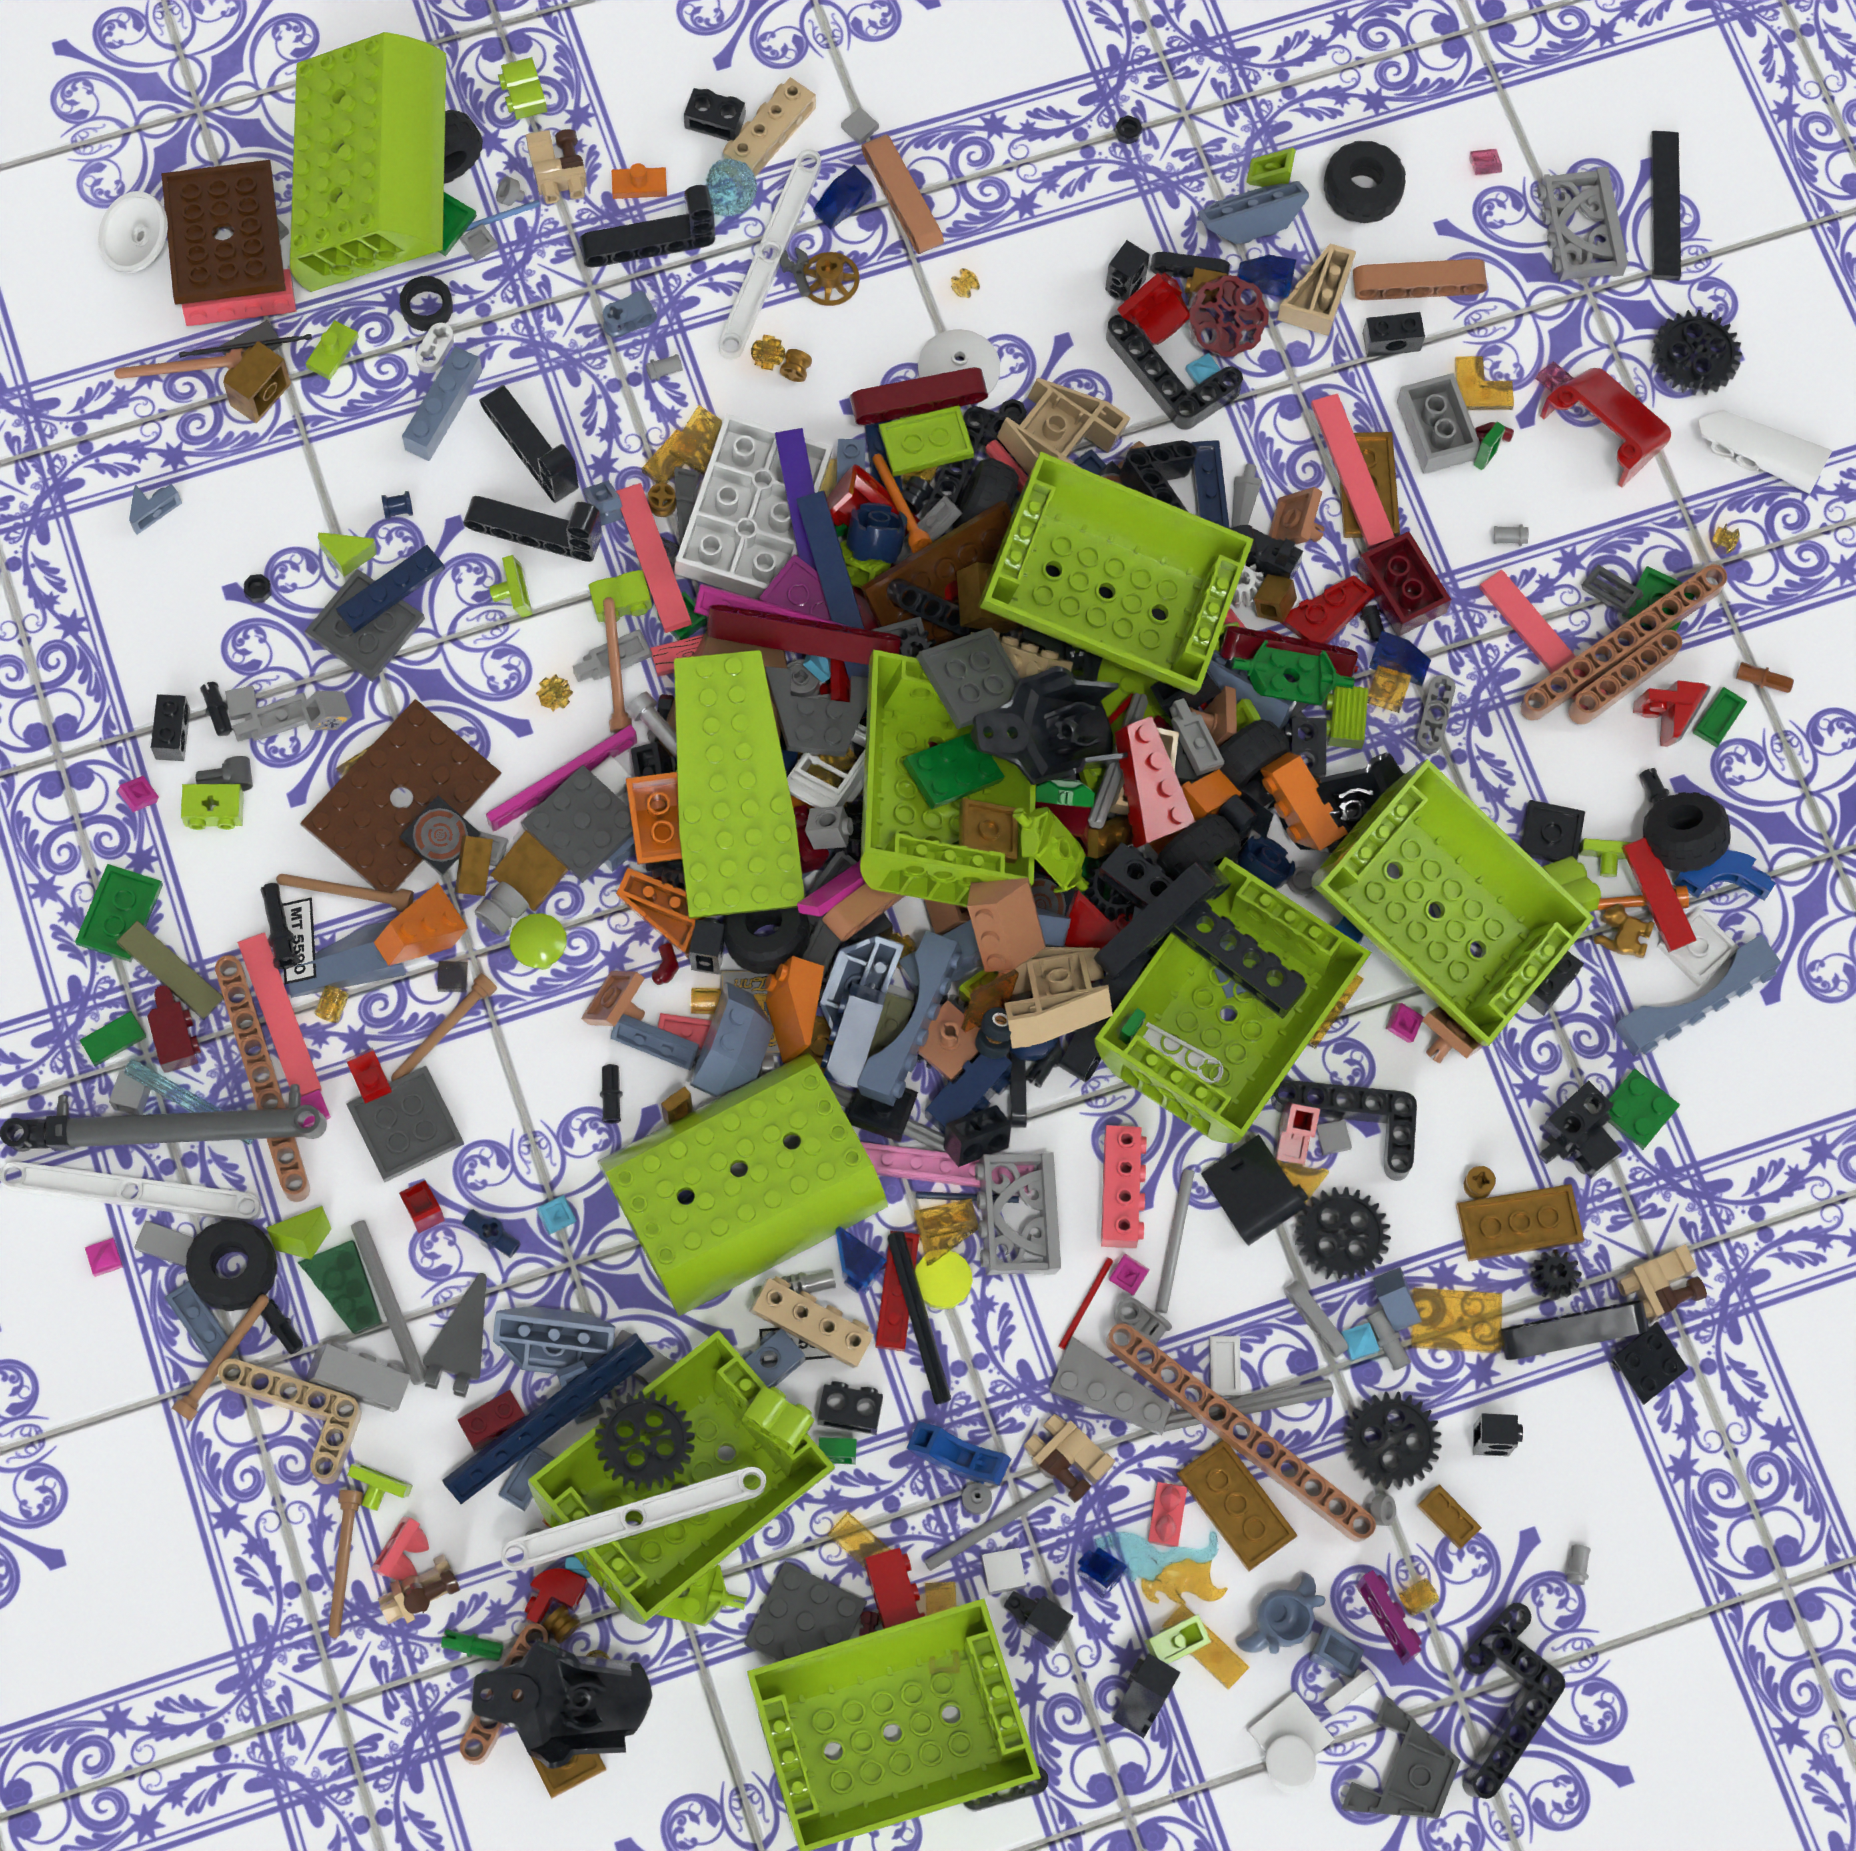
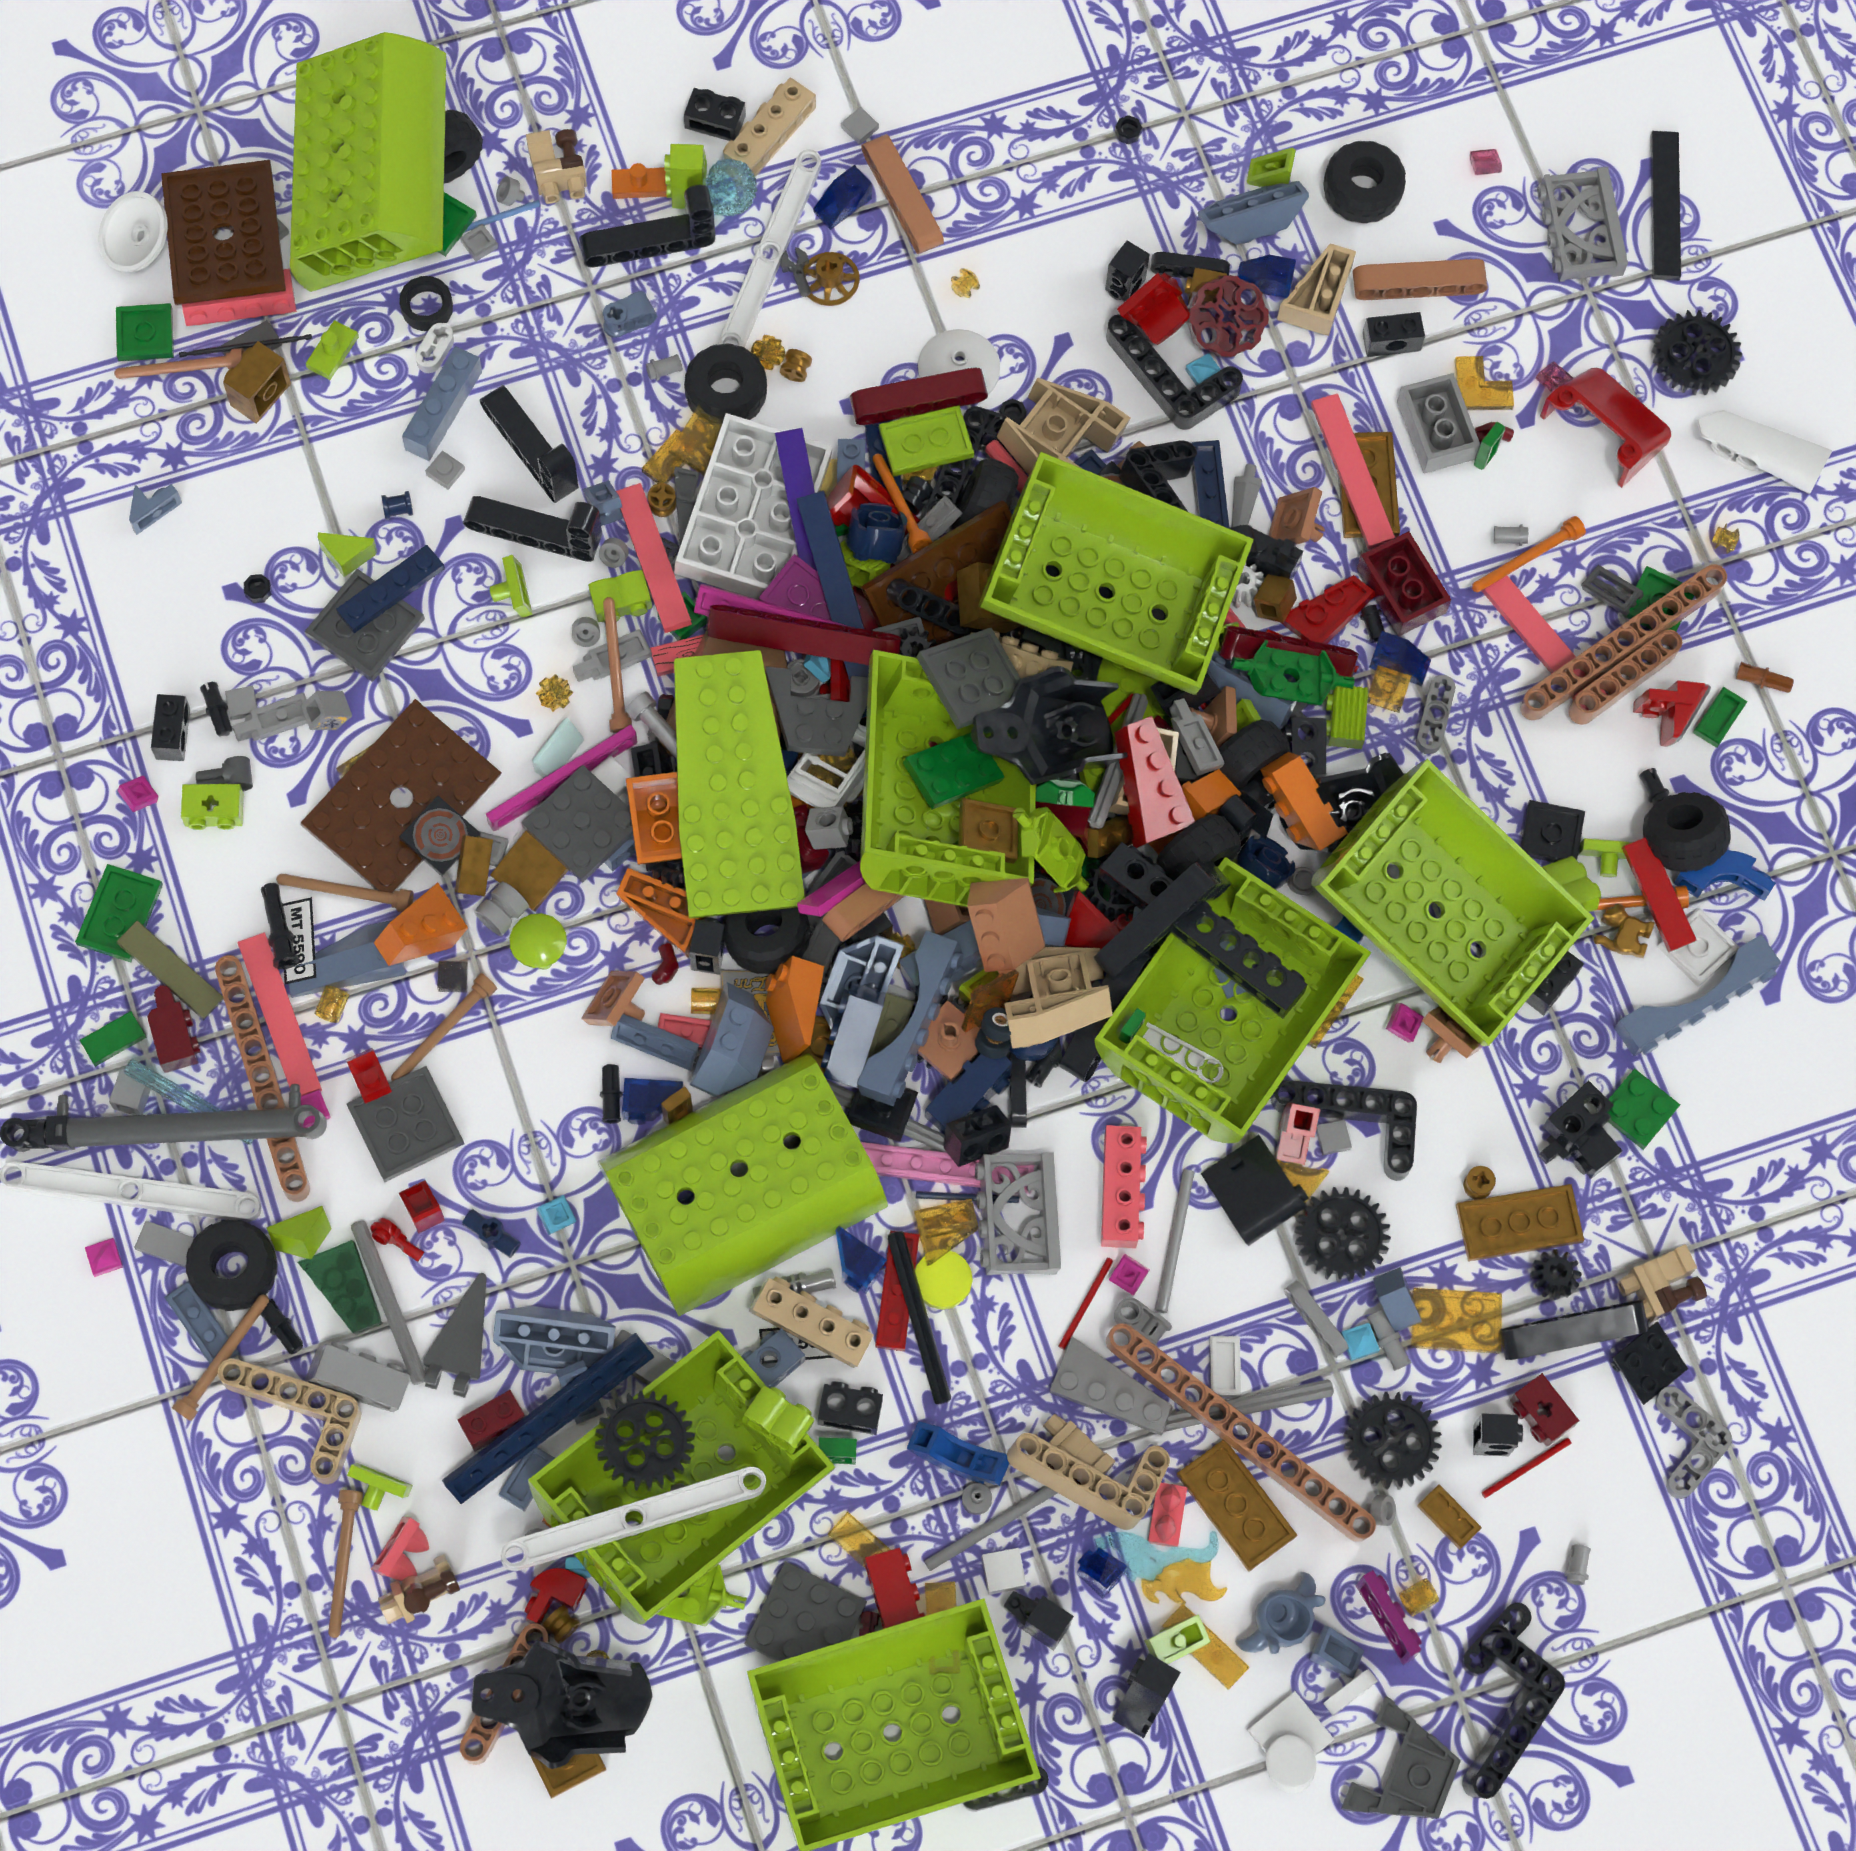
green axle [441,1629,504,1662] -> none
lime brick [498,57,548,120] -> none
none -> green plate [116,303,174,361]
none -> red plate [370,1218,425,1262]
none -> light grey plate [425,450,465,490]
none -> light aqua slope [532,718,584,778]
none -> light grey tile [571,617,600,647]
none -> light grey tile [599,538,629,568]
none -> clear blue slope [622,1078,684,1125]
none -> lime wedge [664,144,707,209]
none -> black tyre [684,343,767,426]
none -> tan beam [1007,1433,1170,1530]
none -> orange piece [1472,516,1586,592]
none -> red axle [1481,1437,1572,1499]
none -> dark red brick [1510,1373,1580,1447]
none -> light grey beam [1655,1386,1732,1499]

